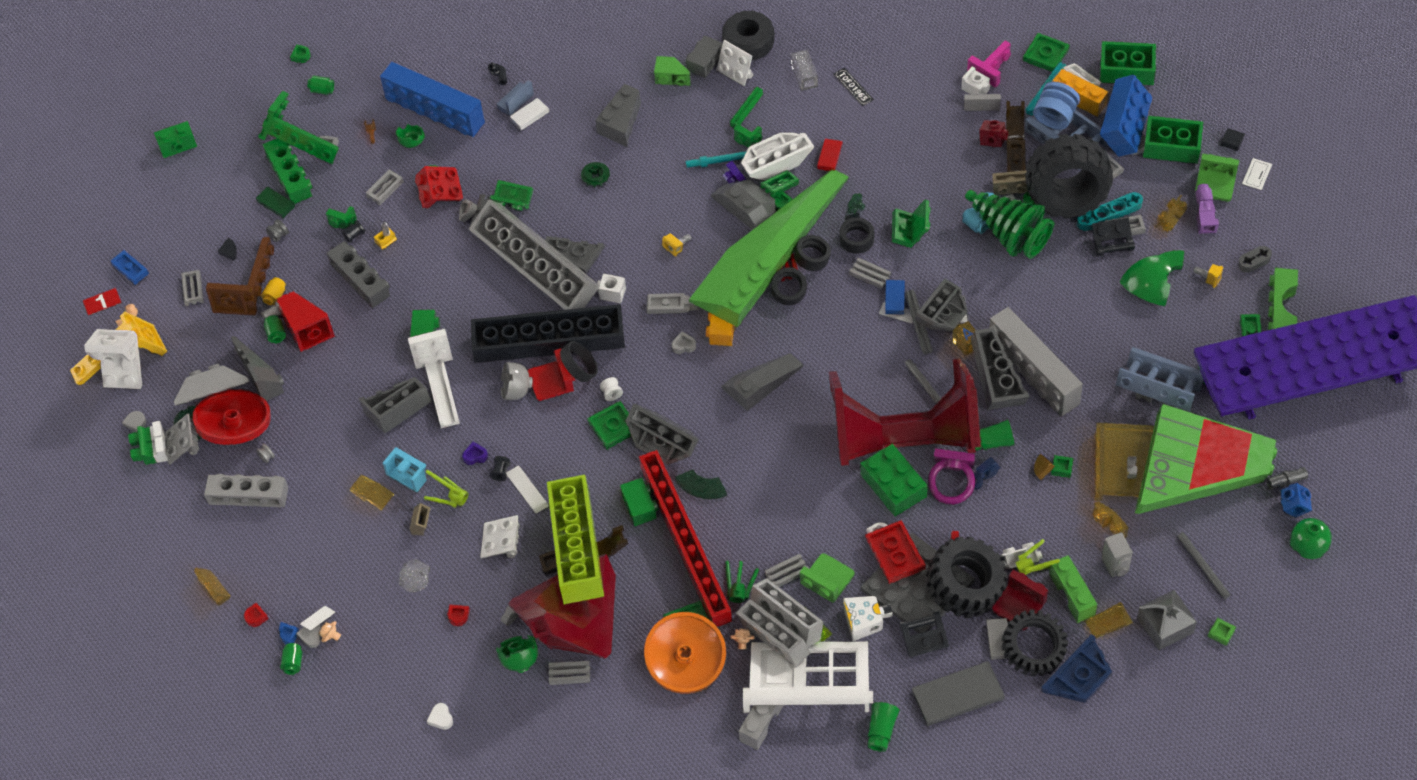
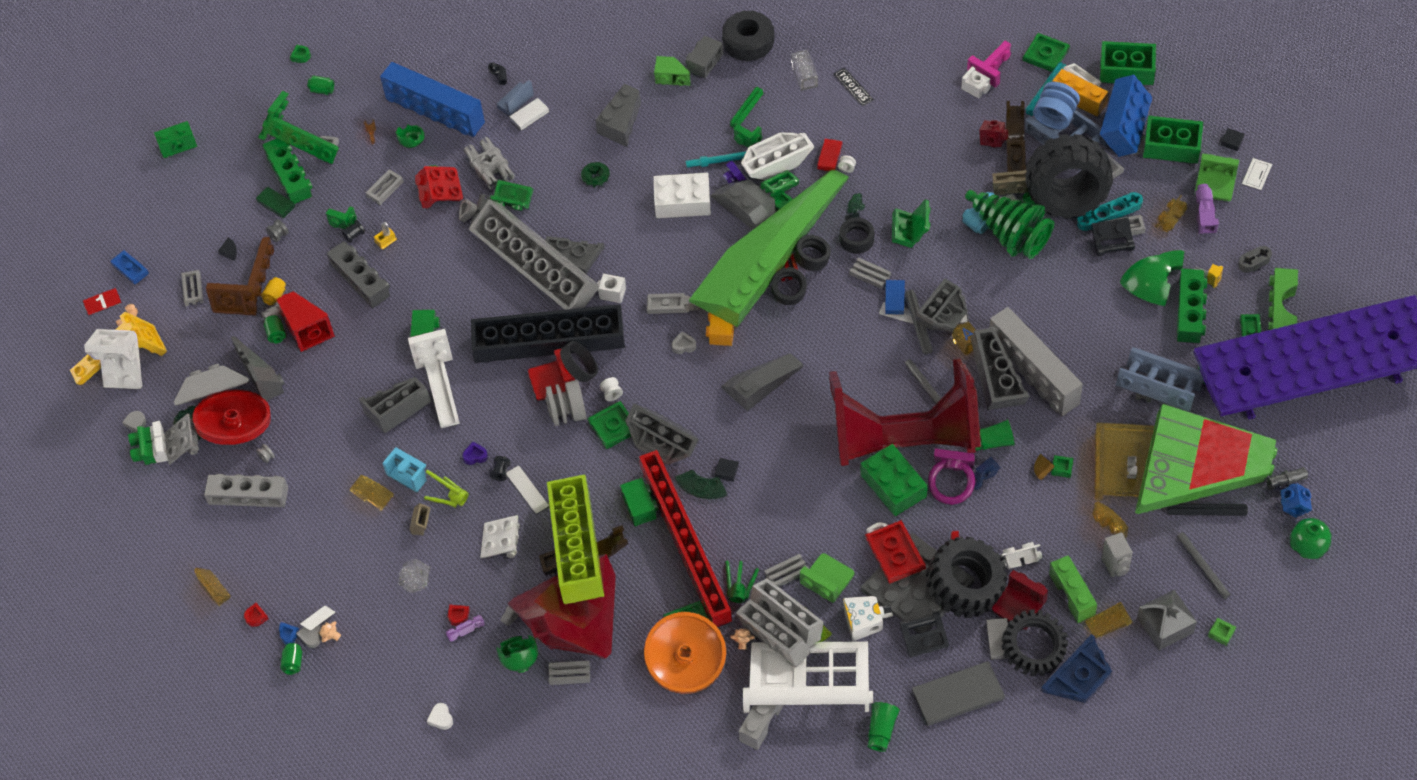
light grey cylinder [501,362,532,400] -> none
yellow piece [662,233,691,256] -> none
white hinge [717,40,753,86] -> none
light grey tile [964,94,1001,111] -> none
lime plant [1015,539,1060,575] -> none
none -> medium lavender axle [446,615,485,642]
none -> light grey pin [464,137,515,189]
none -> light grey wheel [545,380,587,426]
none -> white brick [654,173,711,218]
none -> black tile [715,458,739,482]
none -> white bush [838,155,856,173]
none -> black axle [1167,503,1248,516]
none -> green brick [1177,268,1207,343]

